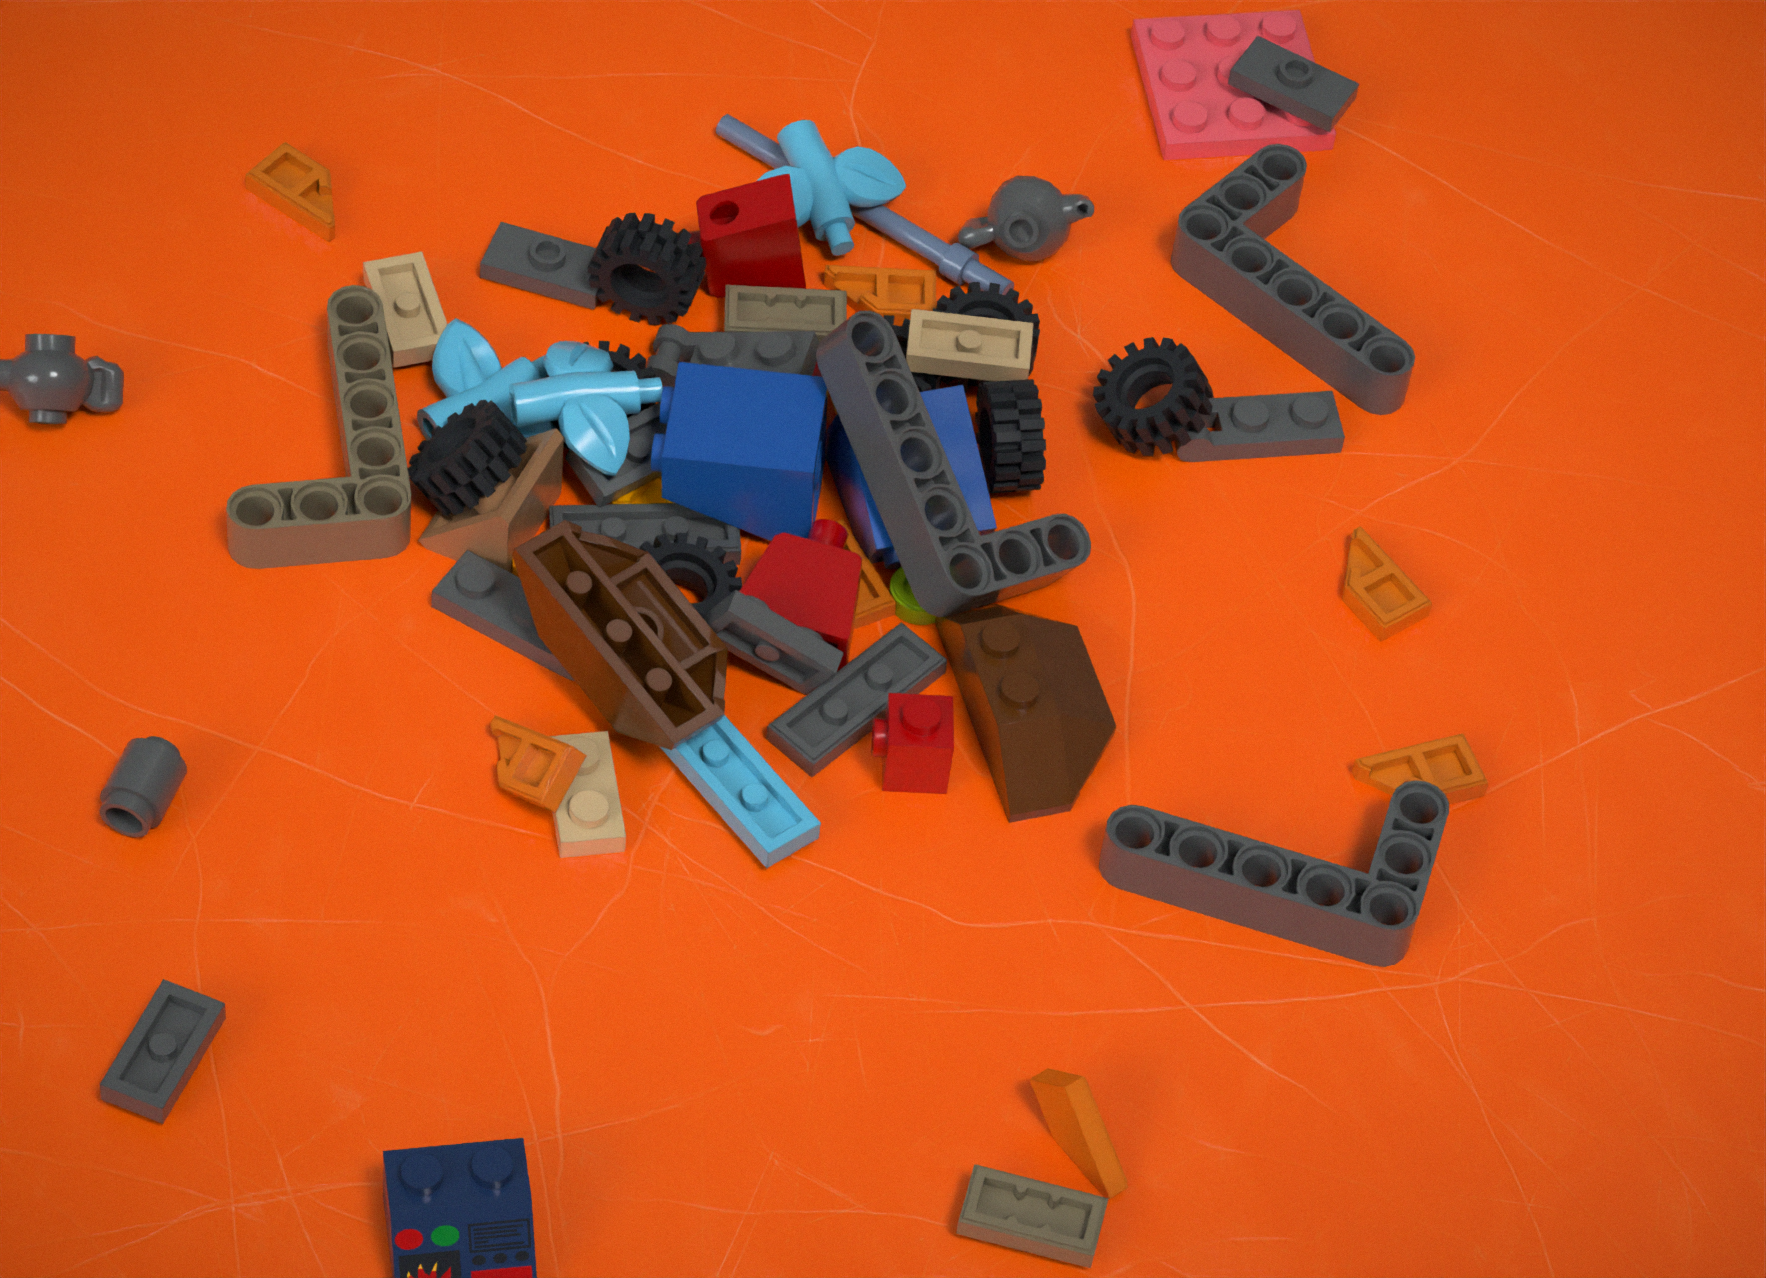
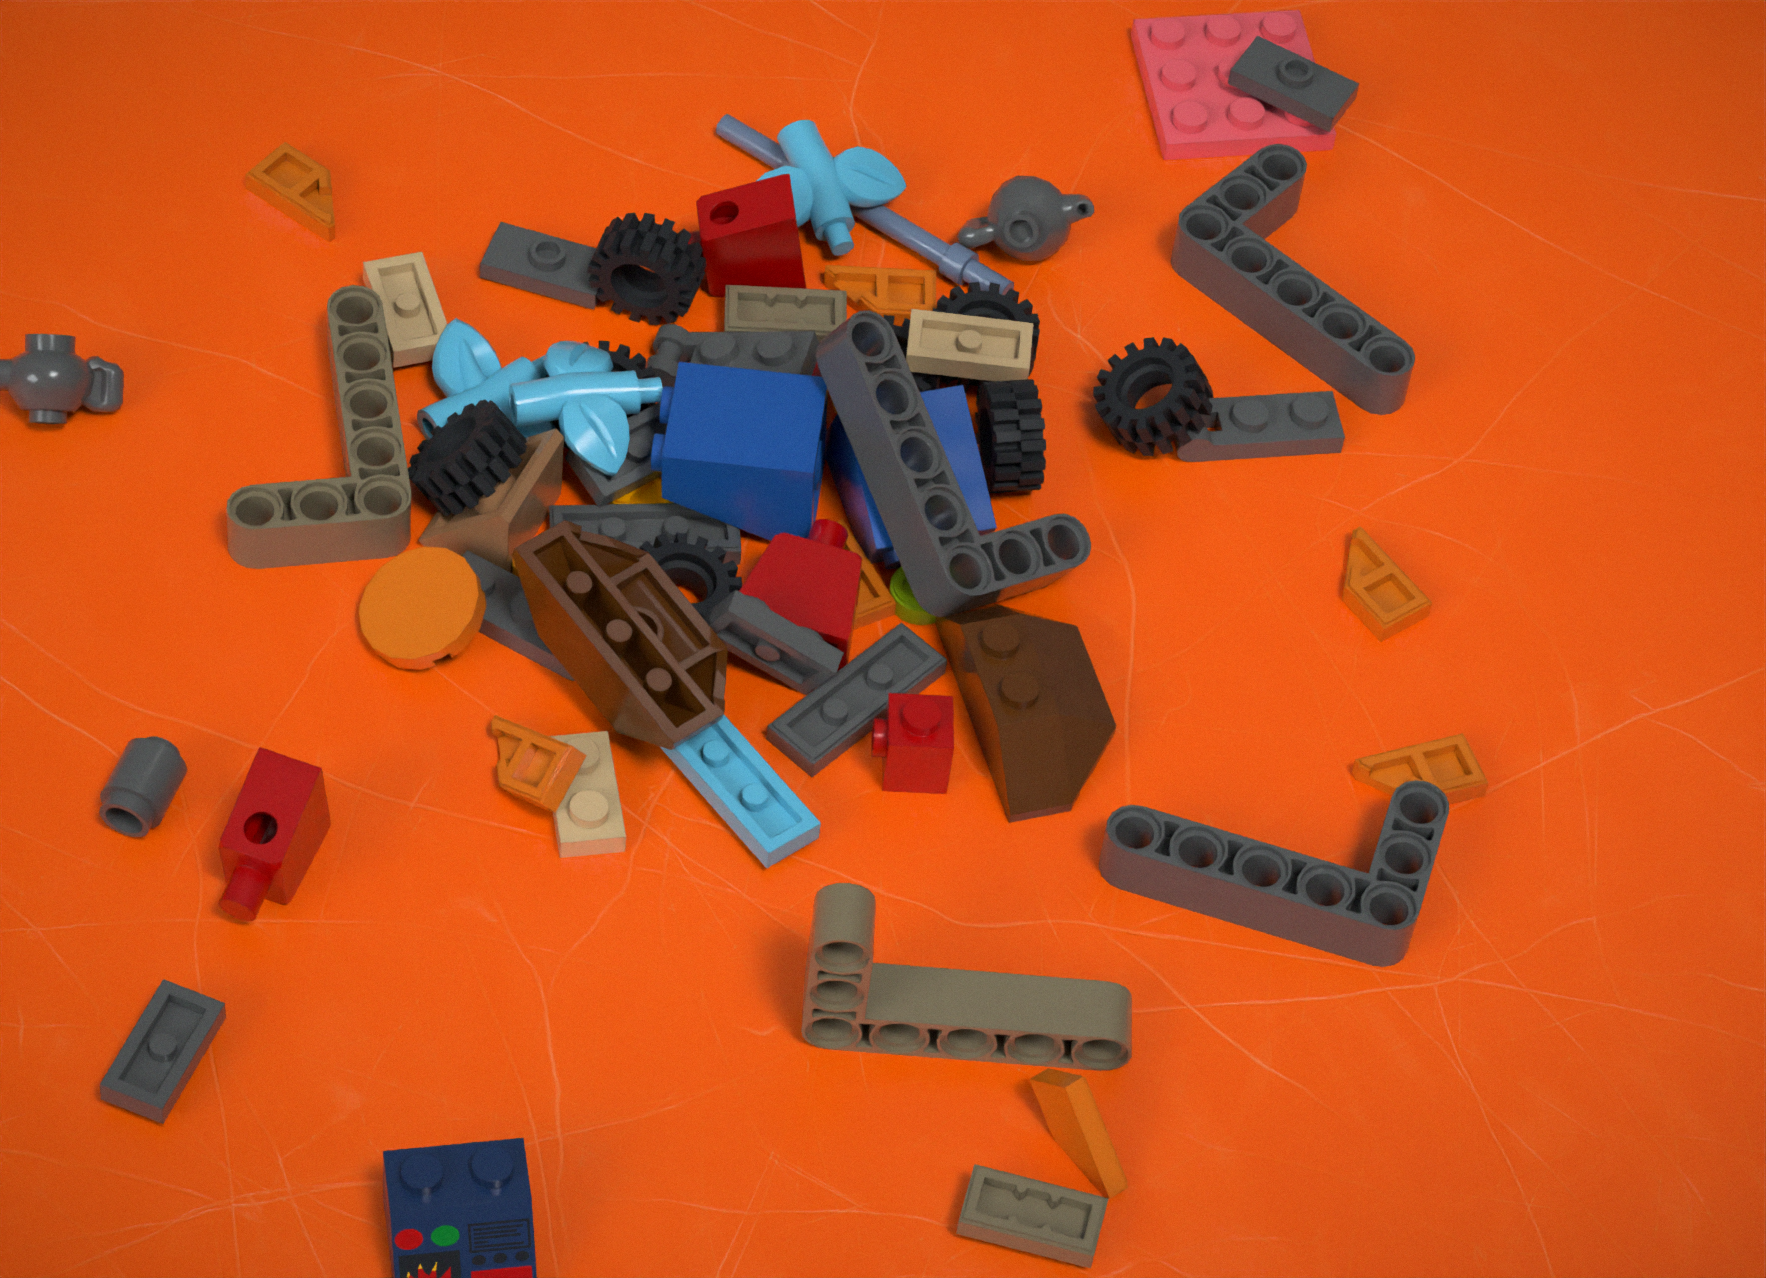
none -> red torso [218,747,331,921]
none -> orange tile [359,546,487,670]
none -> dark tan beam [801,883,1132,1071]

